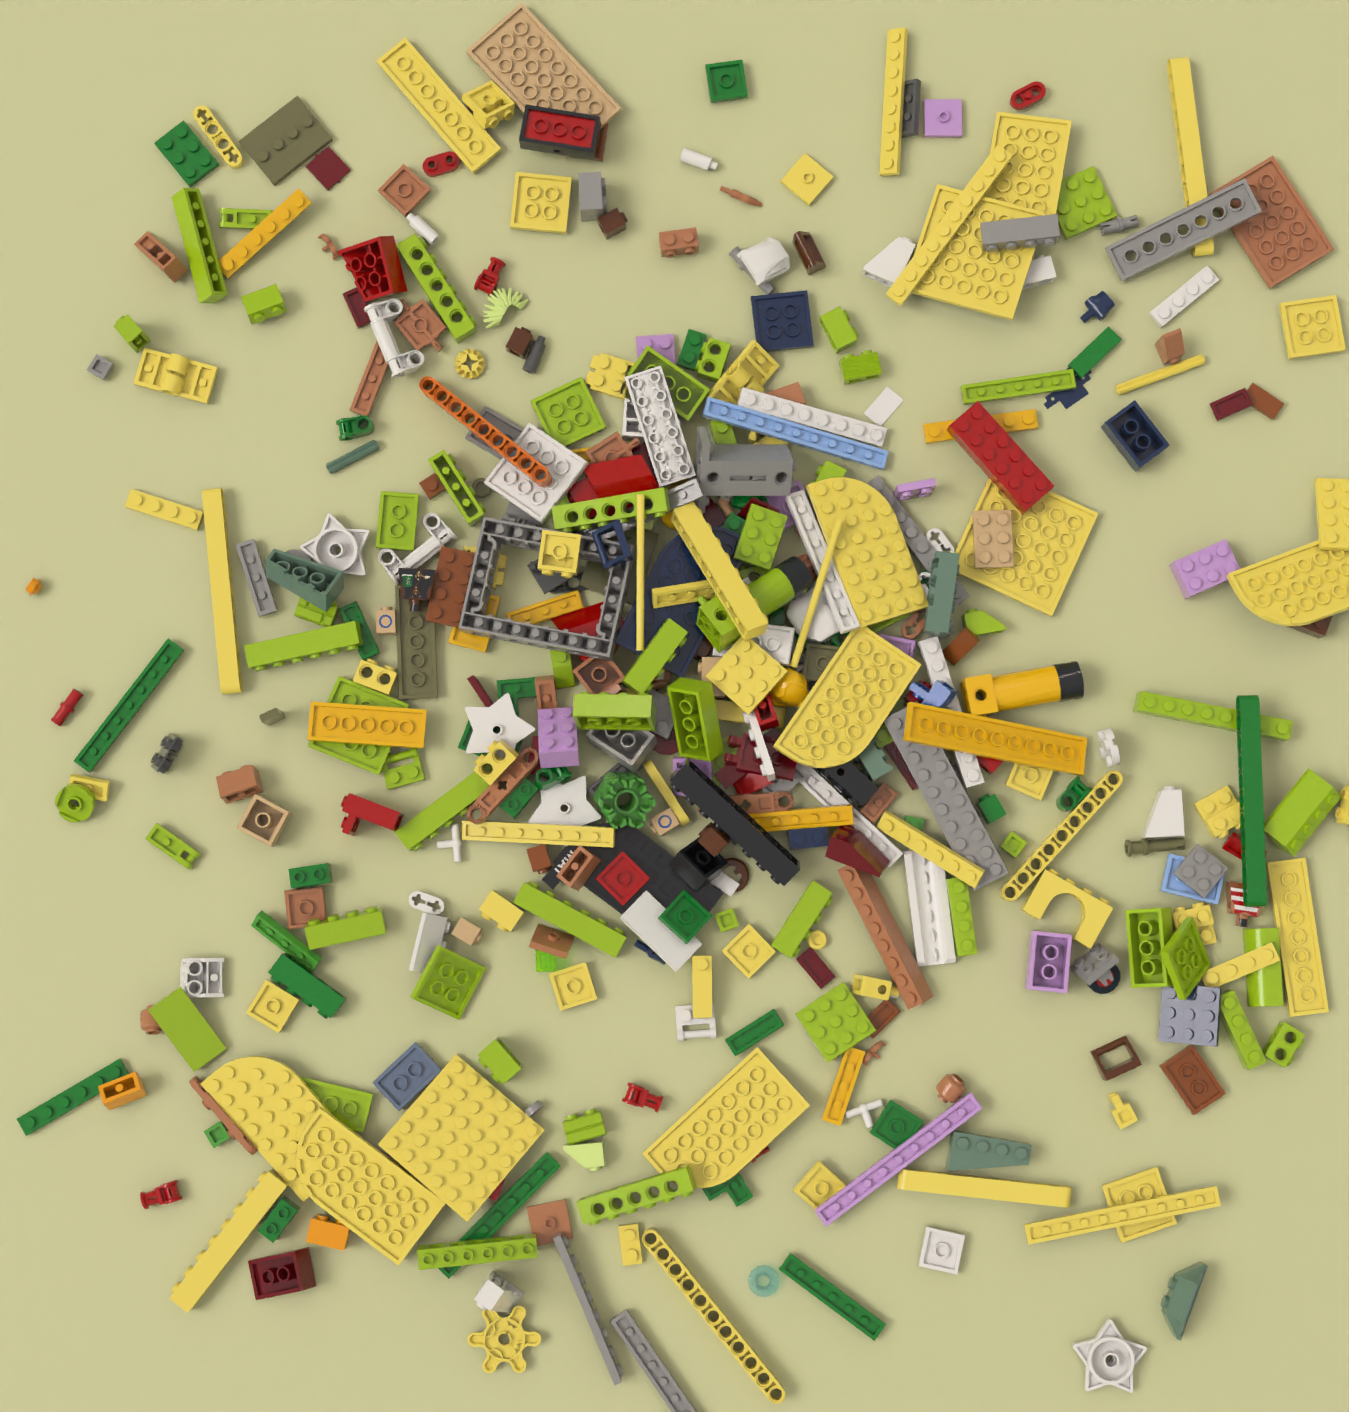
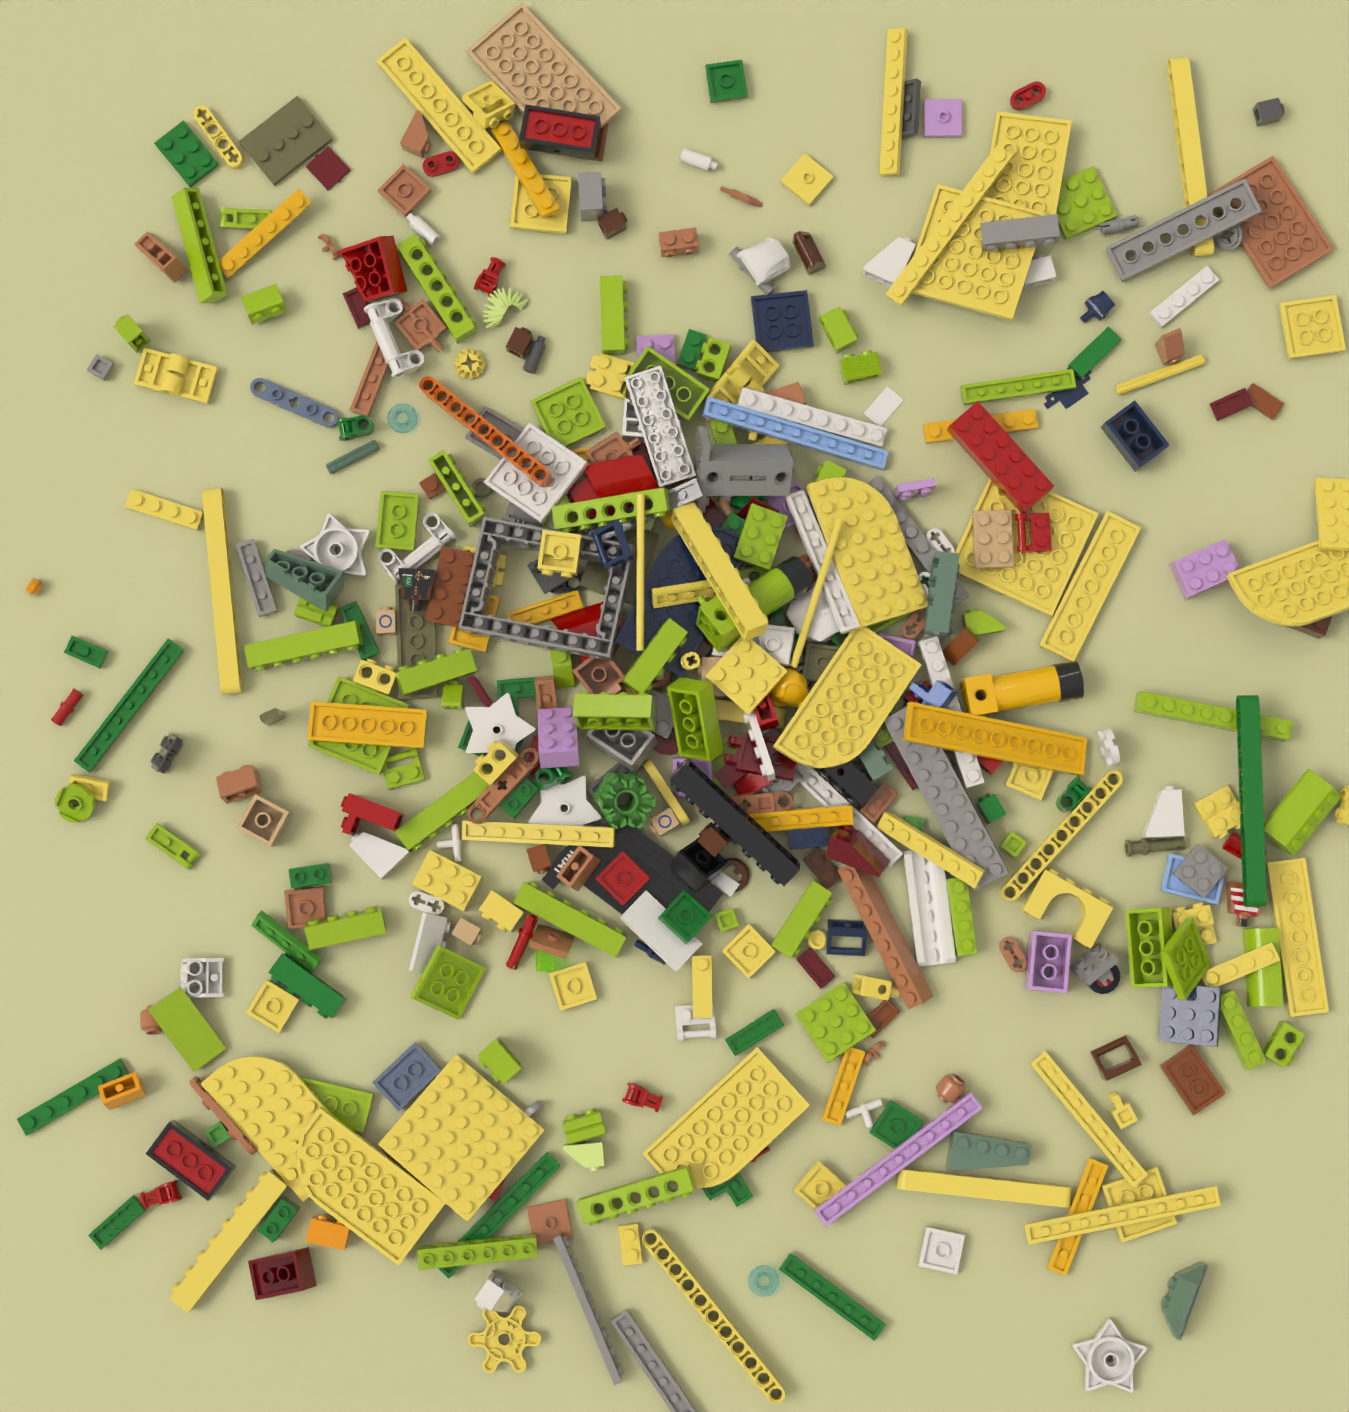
none -> green plate [64,636,108,669]
none -> green plate [88,1195,147,1250]
none -> red brick [146,1120,236,1201]
none -> sand blue piece [250,378,339,428]
none -> white slope [349,832,411,879]
none -> clear light blue piece [387,403,418,433]
none -> lime brick [395,647,477,696]
none -> nougat slope [400,110,431,158]
none -> light yellow brick [412,850,483,911]
none -> lime slope [441,681,465,710]
none -> yellow plate [491,121,560,219]
none -> red pin [506,913,539,970]
none -> lime brick [600,275,629,355]
none -> light yellow bush [680,652,700,670]
none -> reddish brown plate [803,848,841,889]
none -> dark blue tile [826,919,867,956]
none -> nougat beam [999,937,1027,972]
none -> red plate [1015,513,1052,553]
none -> light yellow plate [1030,1051,1148,1187]
none -> light yellow plate [1038,511,1141,662]
none -> yellow plate [1046,1158,1108,1276]
none -> light grey gear [1214,225,1244,251]
none -> dark grey brick [1252,98,1284,127]

